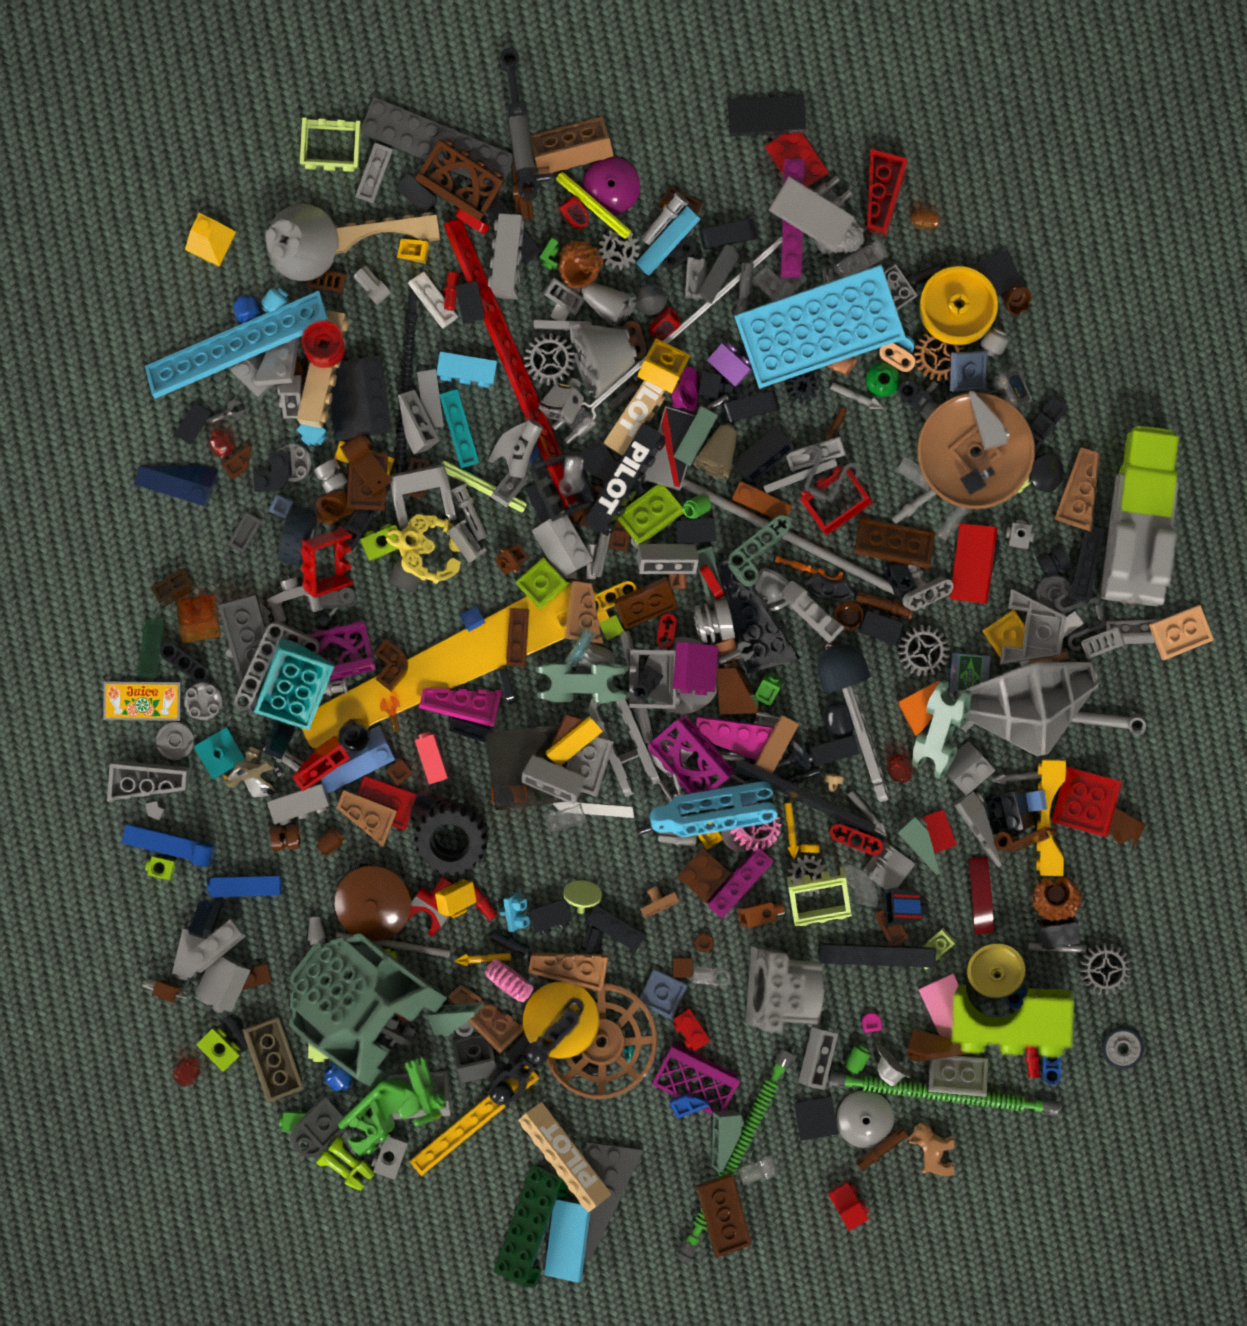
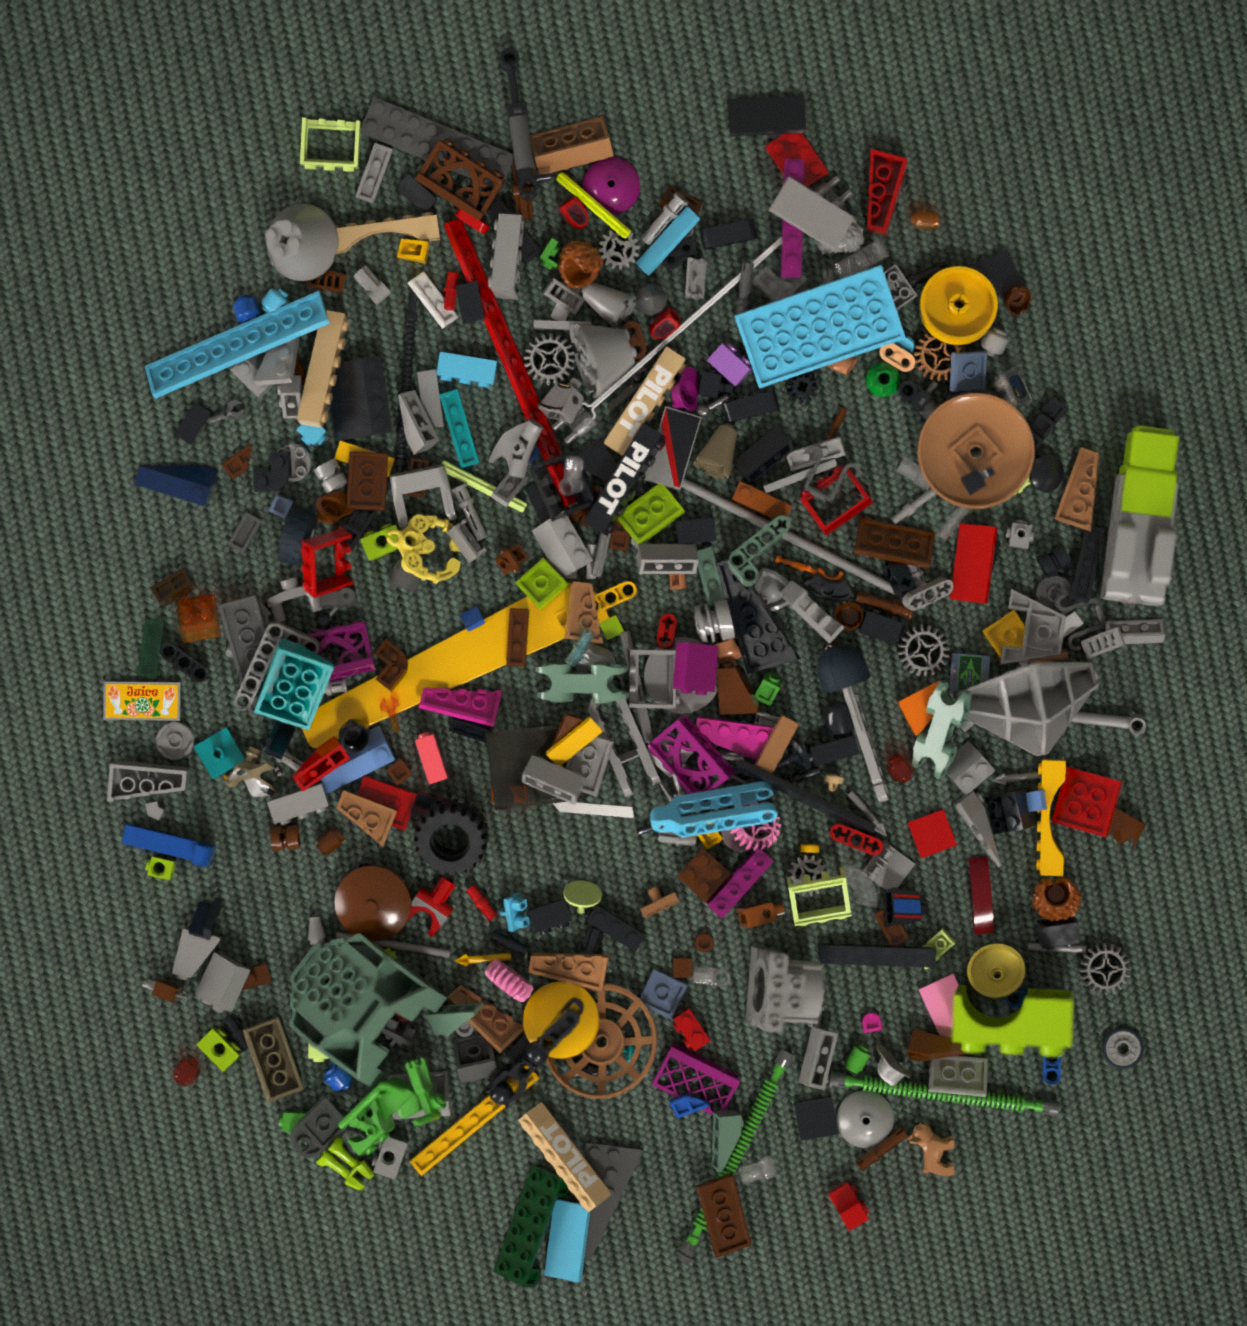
yellow slope [185,213,236,267] -> none
light grey dish [185,682,222,720] -> none
light grey brick [185,920,246,973] -> none
clear red head [207,428,236,458] -> none
blue brick [207,875,282,897] -> none
red wheel [302,320,345,368] -> none
reddish brown door [340,434,392,494] -> none
yellow piece [435,879,476,918] -> none
black tile [499,666,516,705] -> none
clear tile [545,804,587,834] -> none
reddish brown tile [613,577,678,630] -> none
black piece [632,665,664,699] -> none
yellow slope [637,338,690,393] -> none
sand green tile [674,406,718,466] -> none
bright green brick [683,494,711,518] -> none
dark grey tile [698,244,739,304] -> none
red beam [698,564,725,600] -> none
dark grey bar [718,640,754,664] -> none
yellow piece [784,803,799,860] -> none
light grey piece [830,382,883,409] -> none
sand green slope [897,816,940,875] -> none
light grey slope [969,391,1010,451] -> none
reddish brown door [994,827,1057,853] -> none
red pin [1024,1046,1040,1078] -> none
light nougat tile [1149,605,1214,660] -> none

